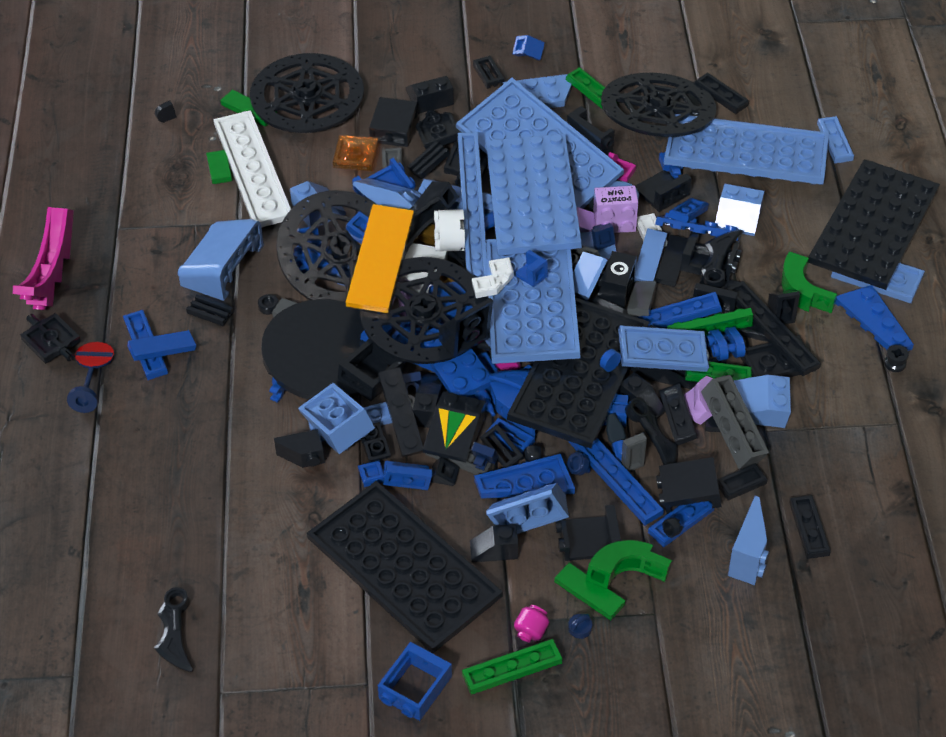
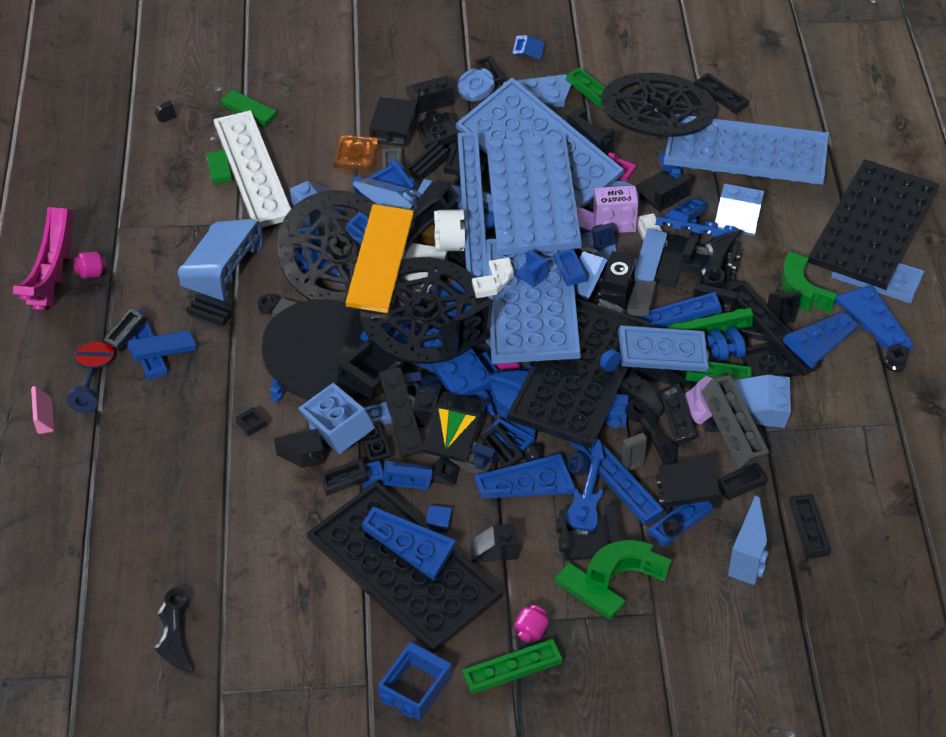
black plate [20,313,81,364] -> none
black piece [250,53,364,133] -> none
medium blue slope [486,483,569,534] -> none
dark blue tile [568,614,592,639] -> none
black piece [606,414,626,463] -> none
medium blue tile [817,116,854,164] -> none
none -> bright pink slope [31,386,55,434]
none -> dark pink head [74,251,106,279]
none -> black tile [104,308,147,352]
none -> black plate [235,407,267,436]
none -> black tile [320,459,369,495]
none -> blue wing [362,507,456,581]
none -> blue tile [425,505,452,531]
none -> medium blue tile [457,68,495,101]
none -> blue tile [553,249,587,286]
none -> blue piece [565,439,604,532]
none -> blue wing [783,311,859,368]

